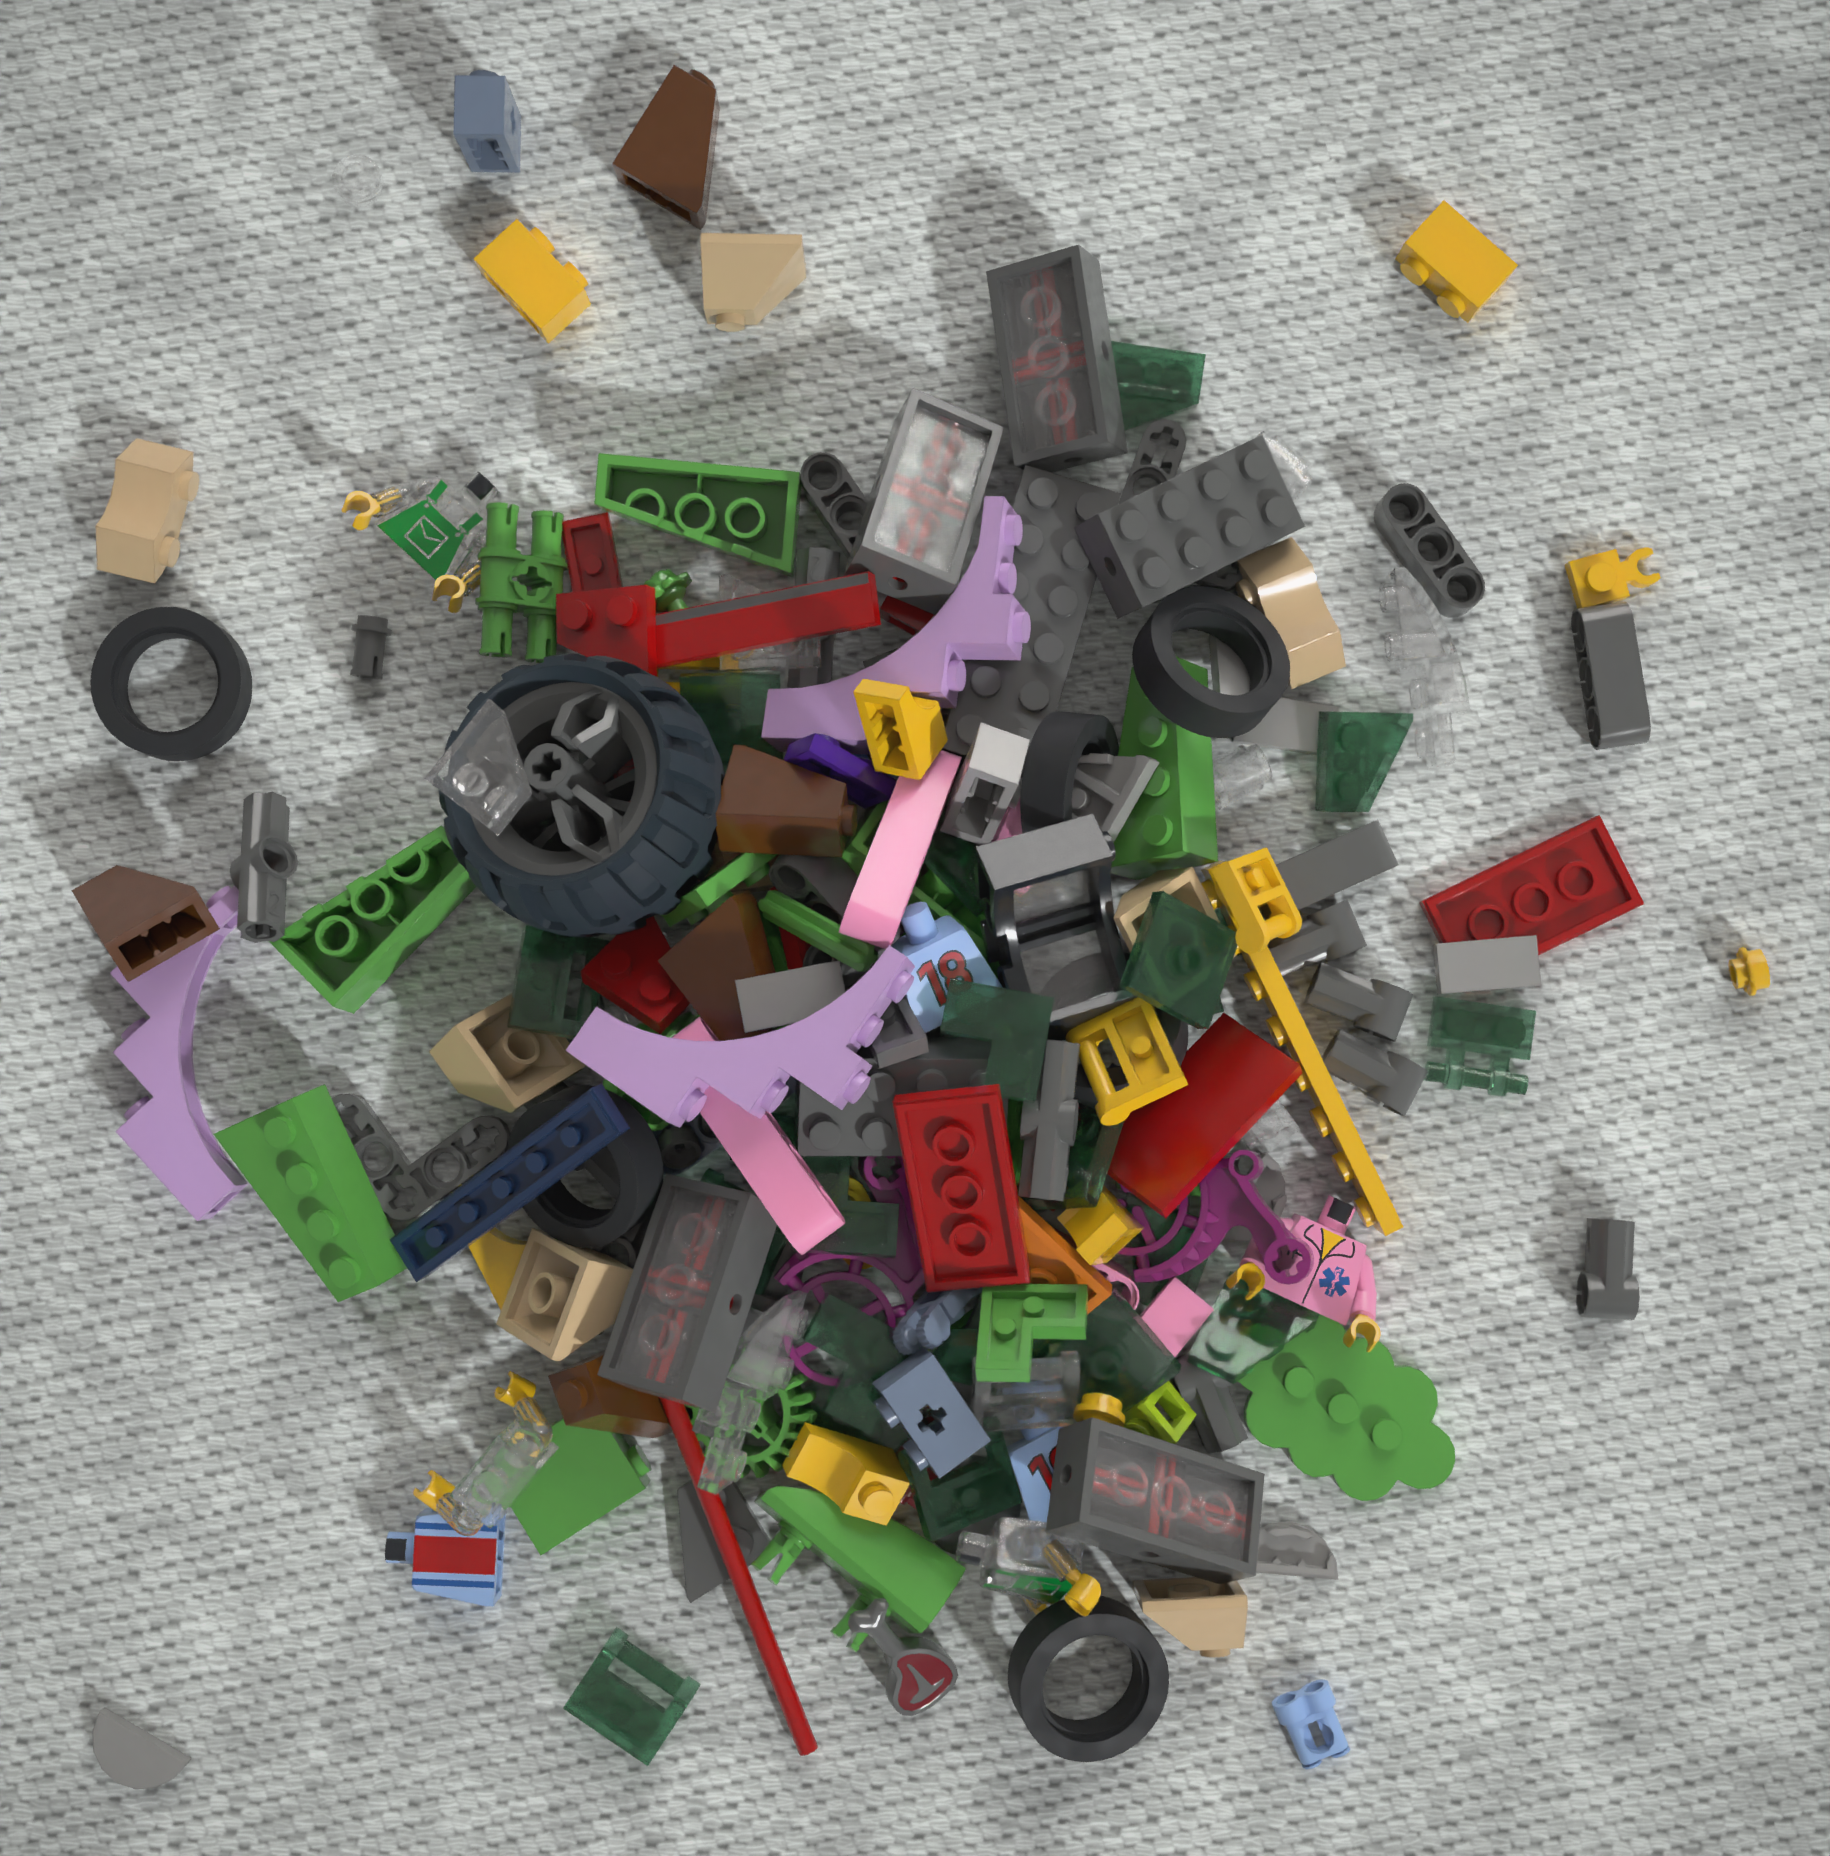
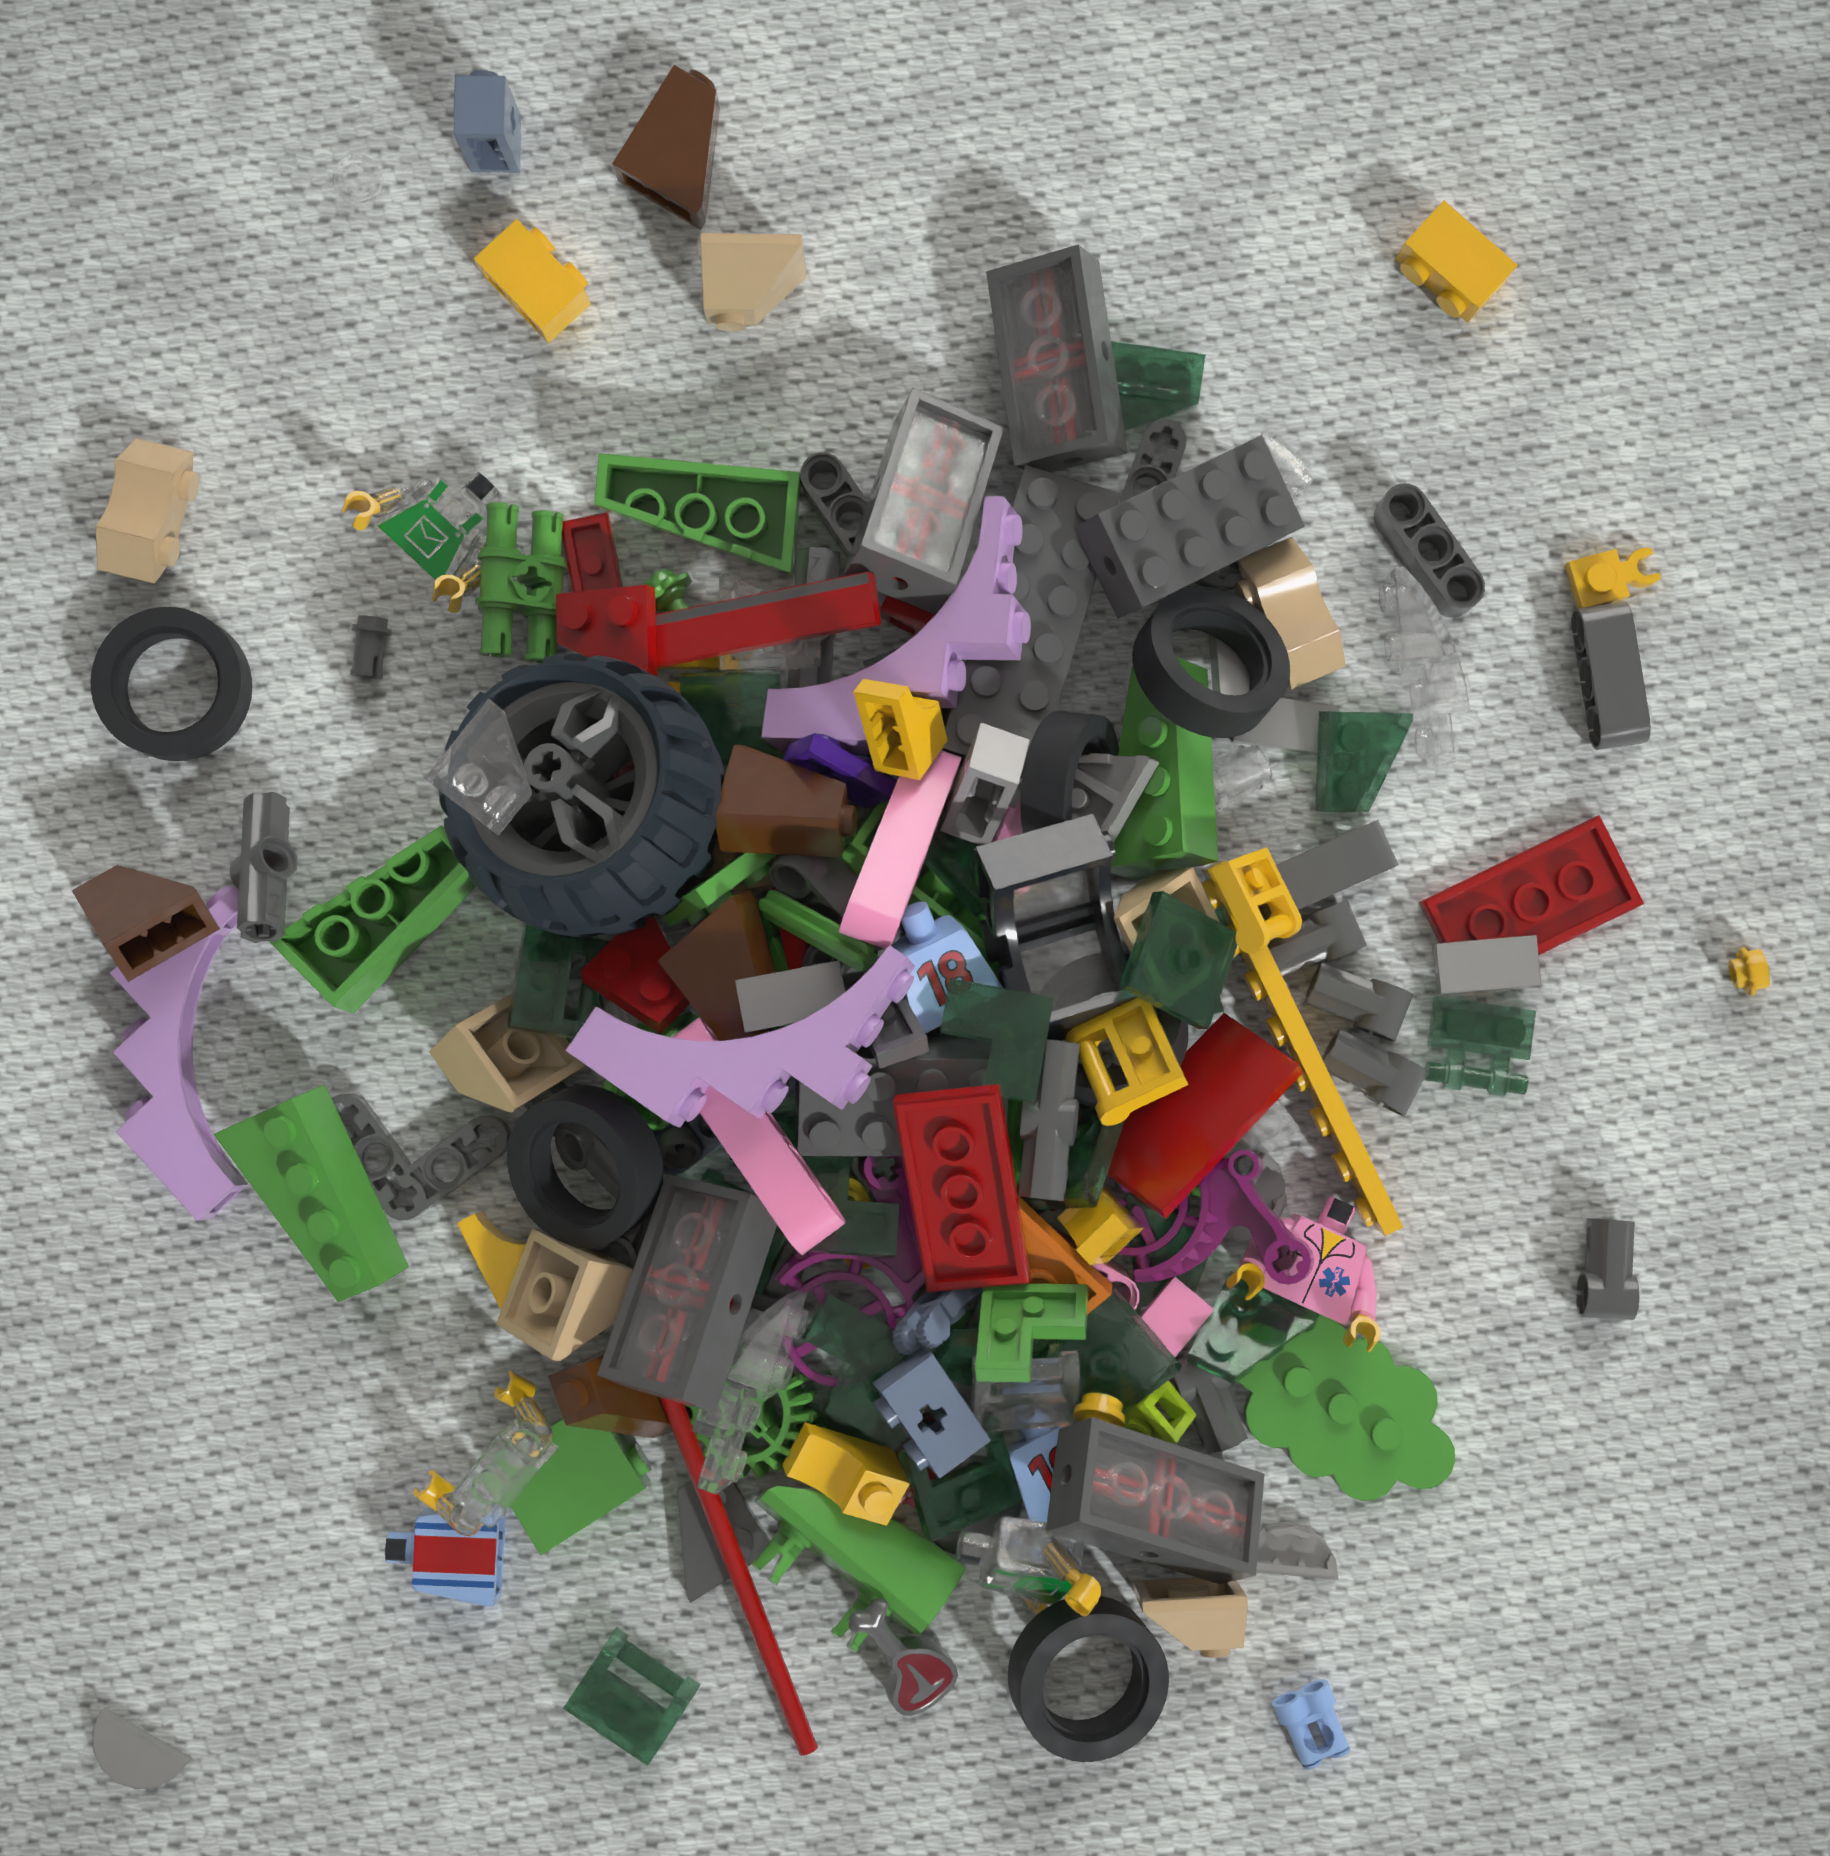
dark blue tile [390,1084,630,1282] -> none

